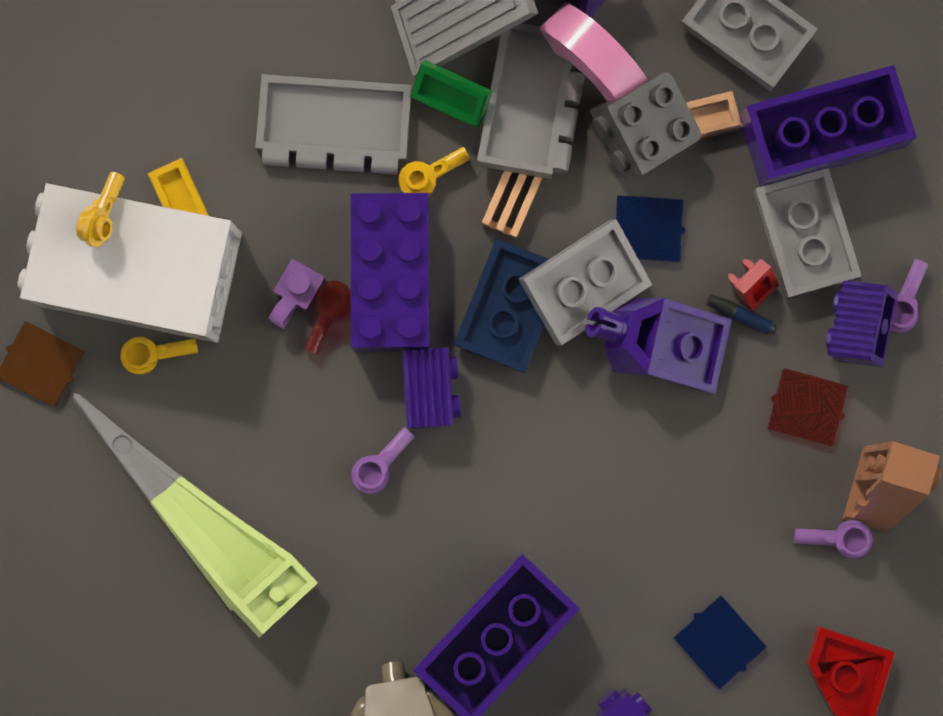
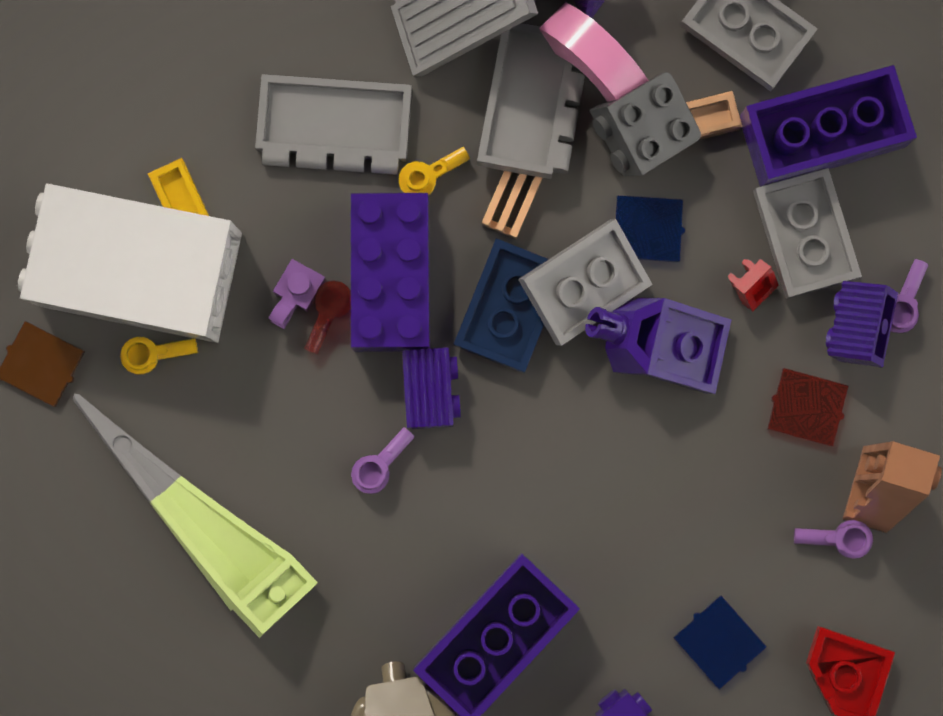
yellow plate [76,172,125,248] -> none
green tile [410,60,493,128] -> none
piece [706,294,776,334] -> none

